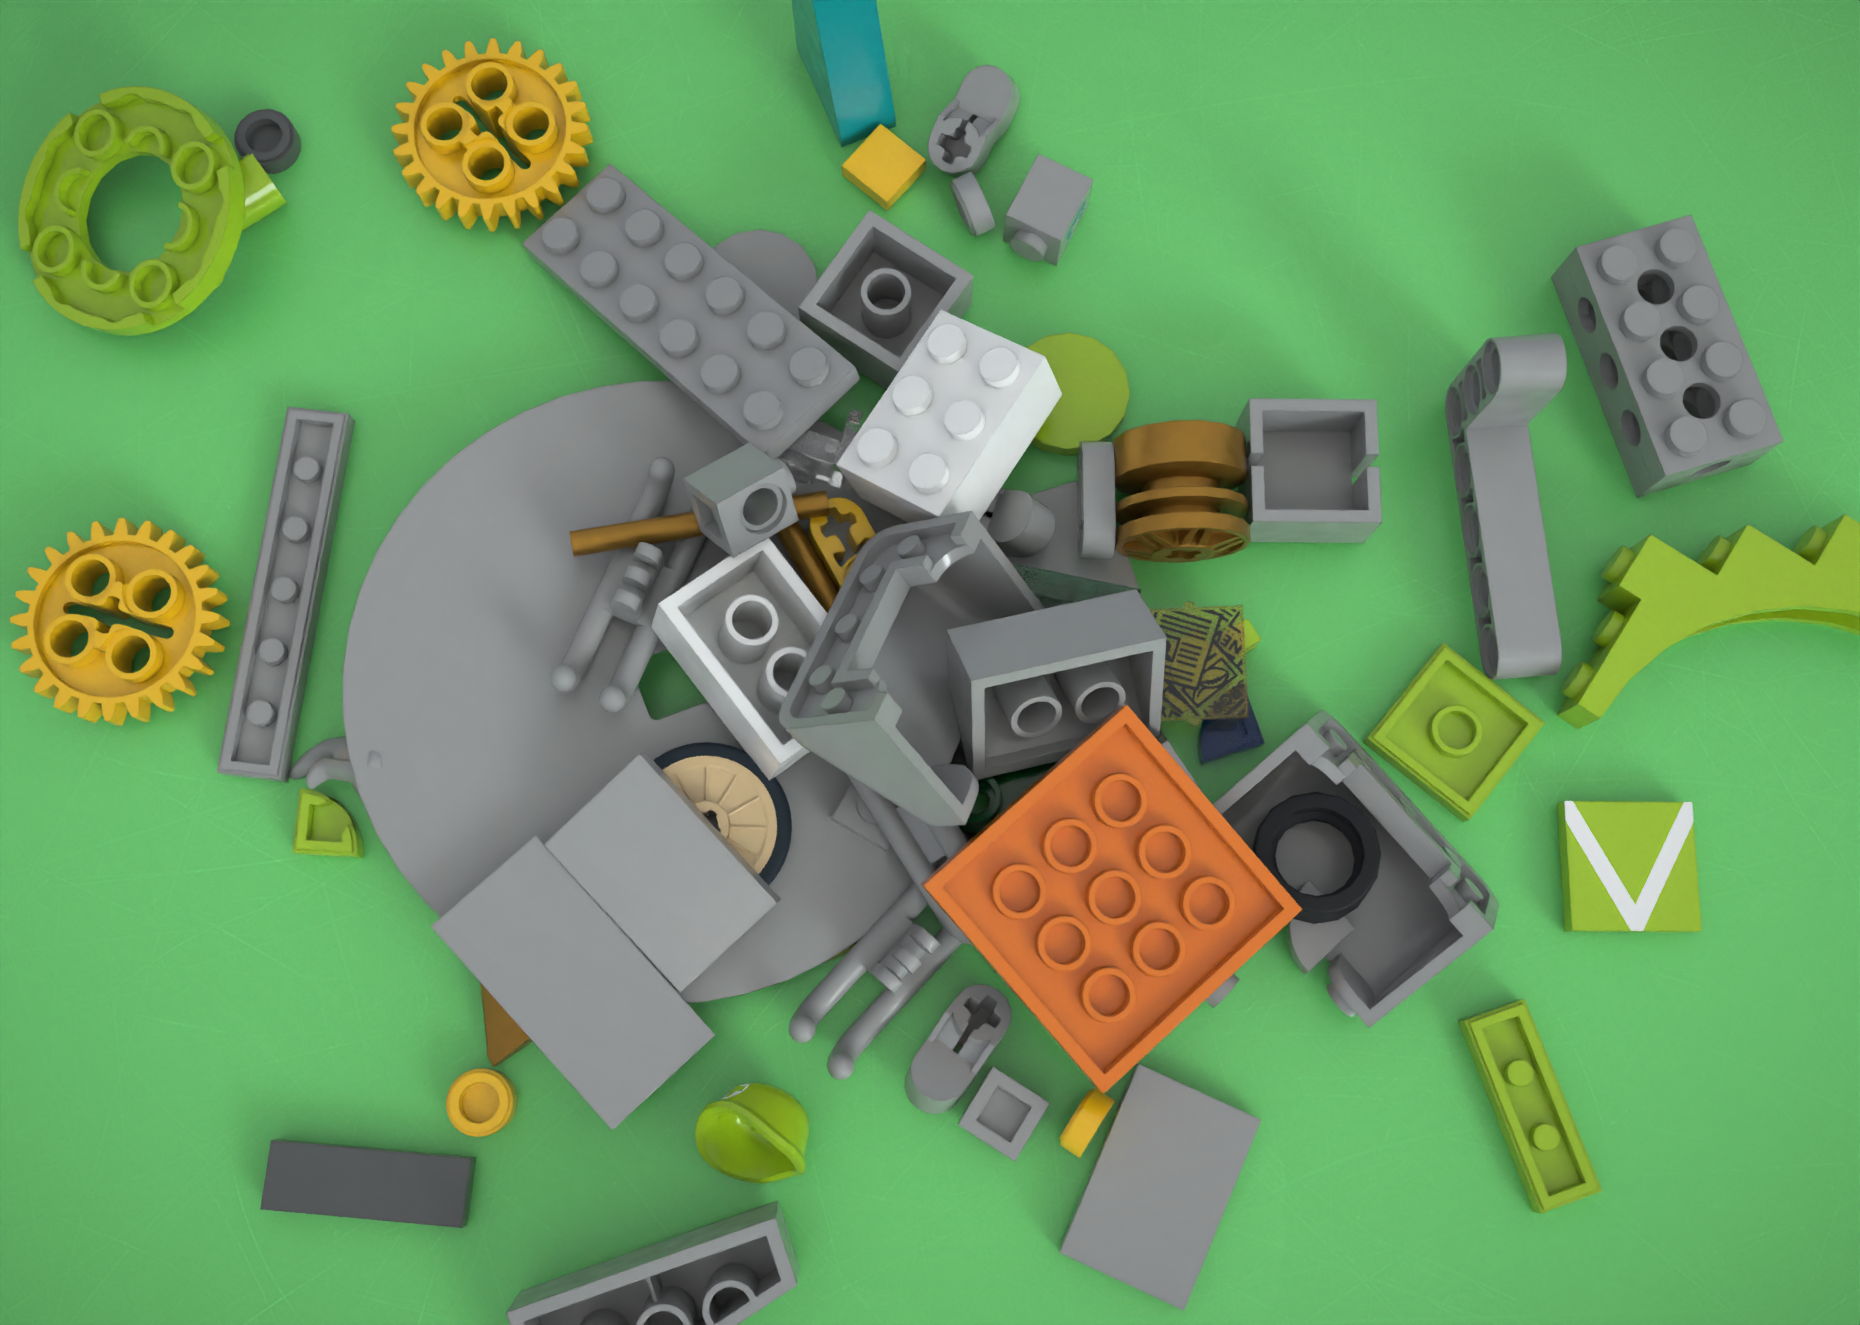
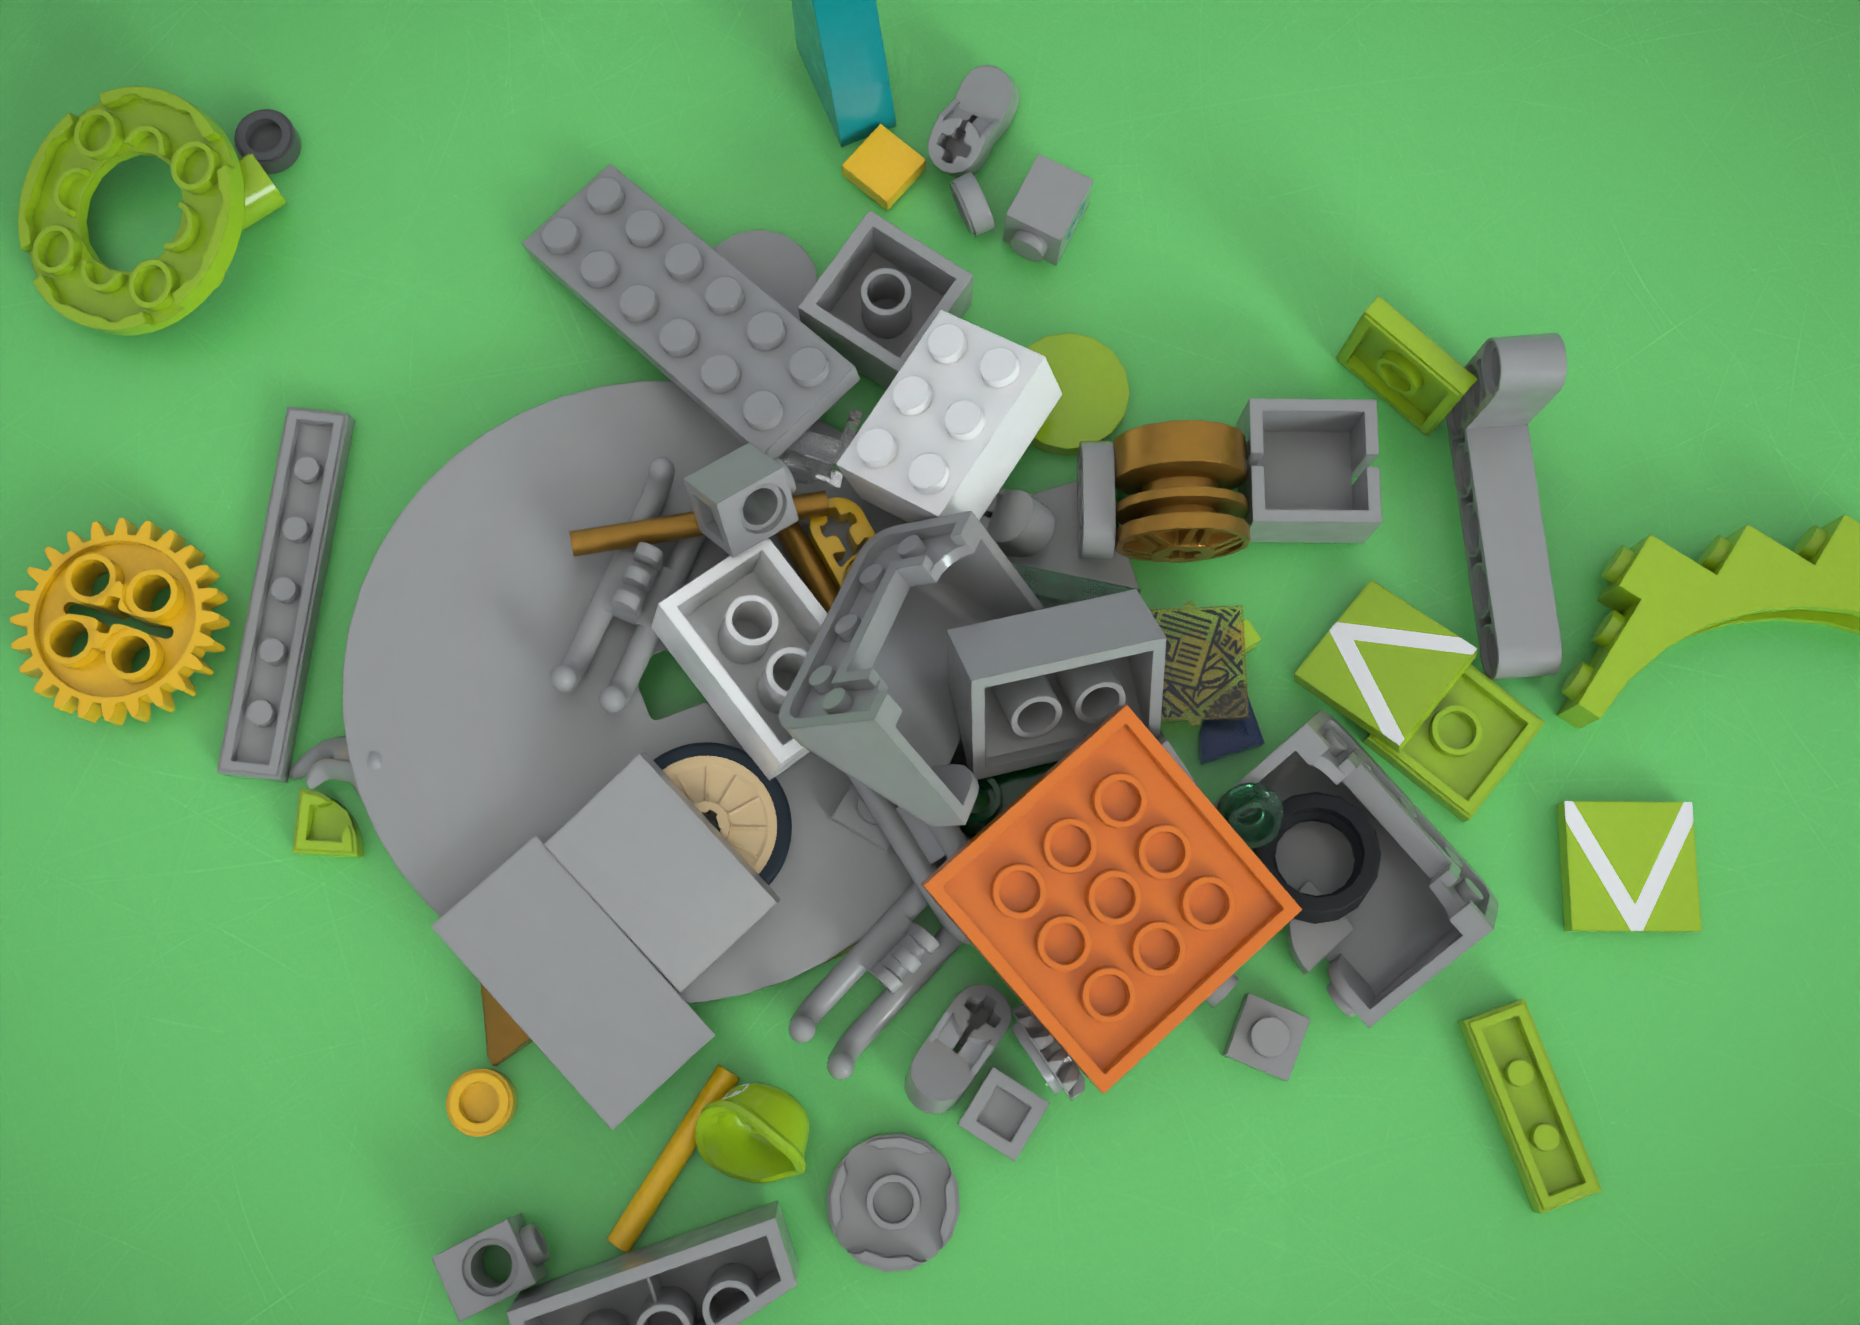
dark grey tile [260,1139,476,1228] -> none
yellow gear [391,38,593,232] -> none
light grey tile [1058,1064,1261,1310] -> none
yellow tile [1059,1088,1115,1158] -> none
light grey brick [1551,215,1783,498] -> none
none -> light grey brick [431,1213,550,1322]
none -> yellow bar [607,1064,740,1253]
none -> light grey tile [827,1133,960,1272]
none -> light grey gear [1010,1004,1085,1101]
none -> clear green plate [1216,782,1283,848]
none -> light grey plate [1222,993,1311,1081]
none -> lime tile [1294,580,1478,753]
none -> lime tile [1336,296,1478,436]

